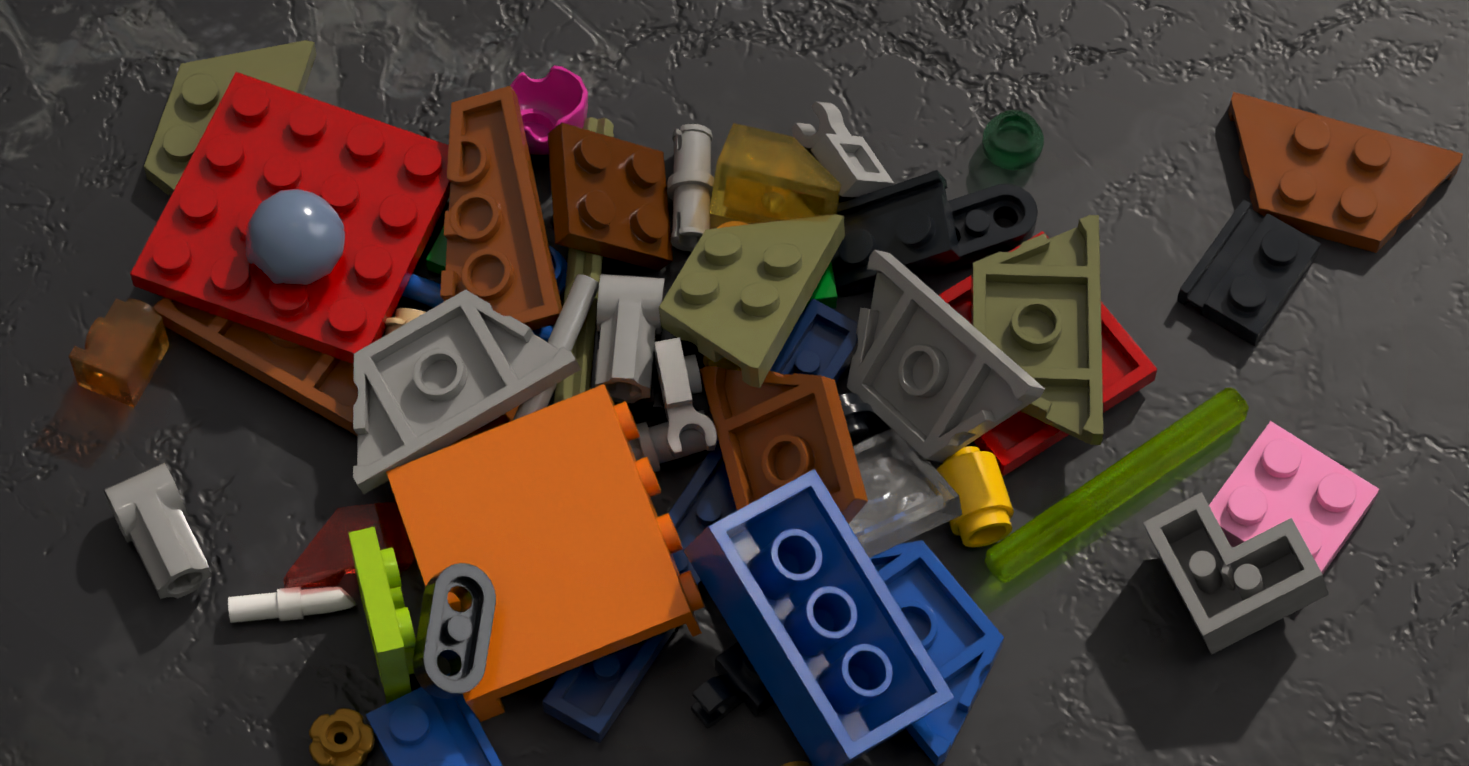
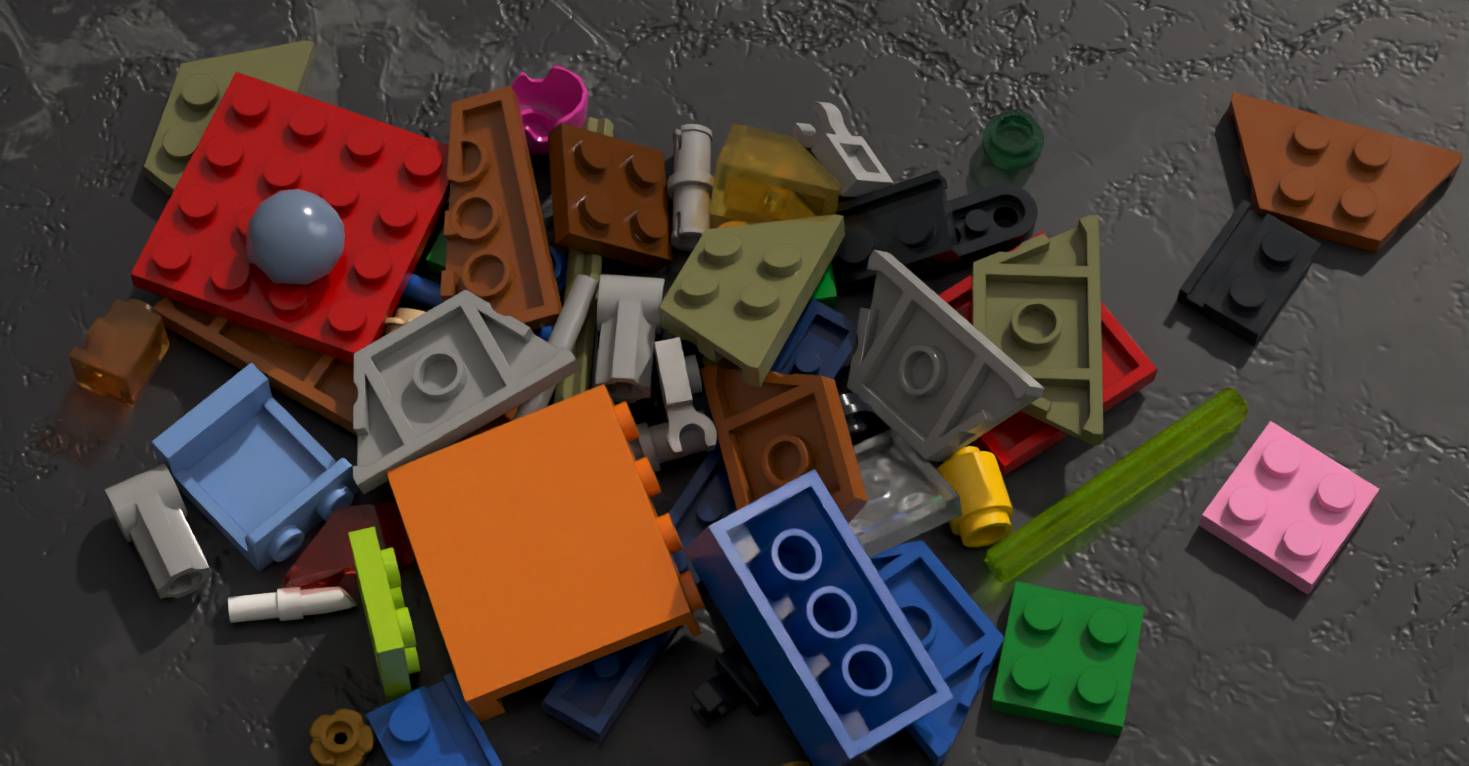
black plate [413,563,496,699] -> none
light grey brick [1143,492,1329,655] -> none
none -> medium blue panel [151,362,358,572]
none -> green plate [990,581,1144,736]

